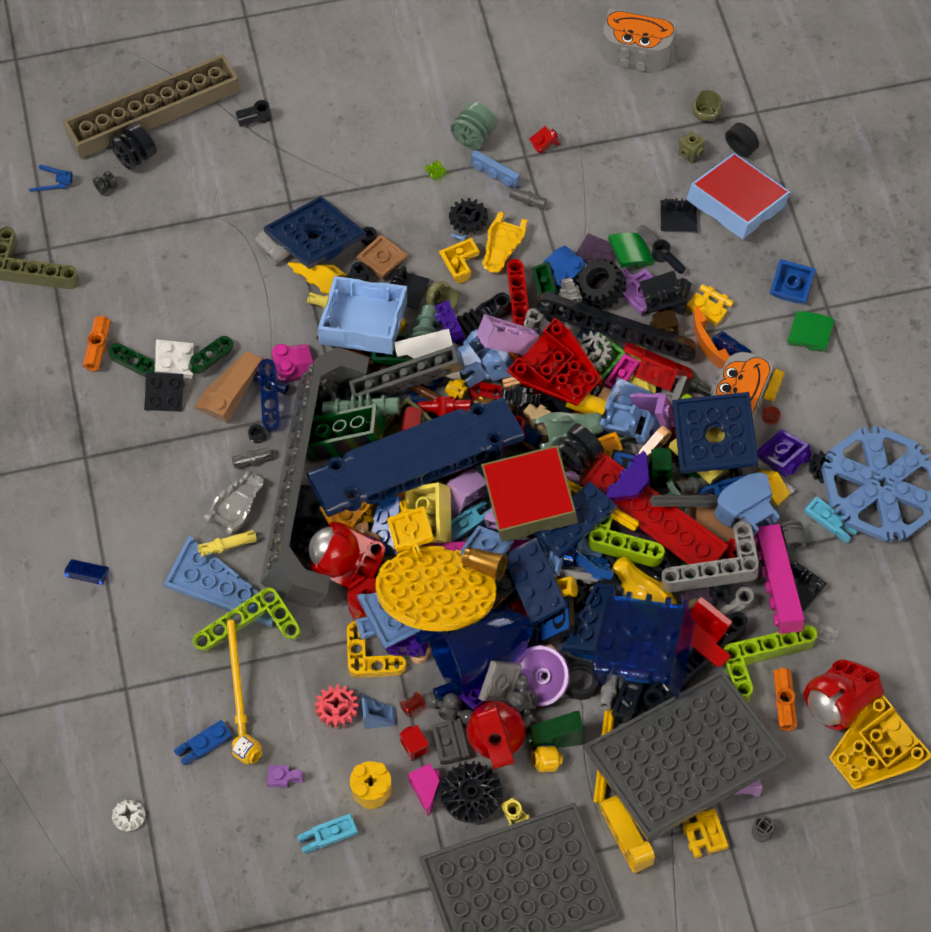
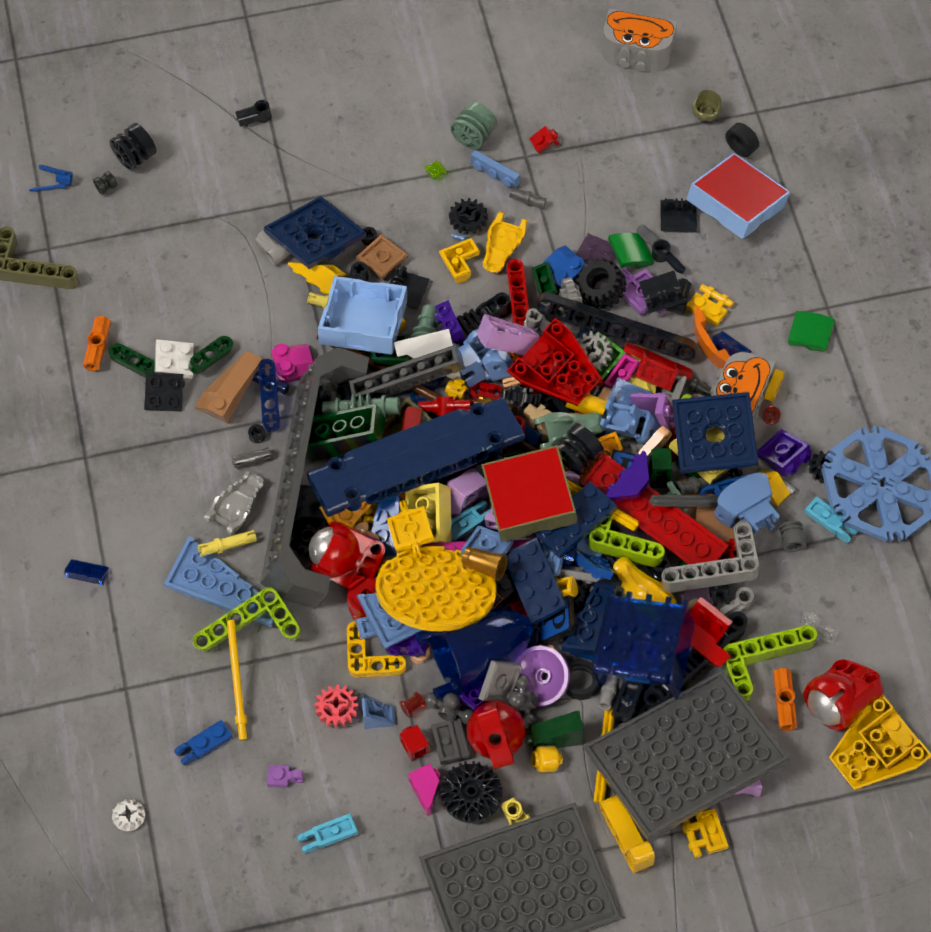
dark tan brick [63,54,240,159] -> none
yellow head [232,734,262,765] -> none
yellow brick [350,761,392,809] -> none
olive hair [425,281,459,310] -> none
dark brown brick [649,309,679,339] -> none
olive brick [678,131,705,164] -> none
dark grey wheel [752,816,774,842] -> none
dark pink brick [753,524,804,634] -> none
blue slope [770,259,816,304] -> none
black hinge [790,561,827,611] -> none

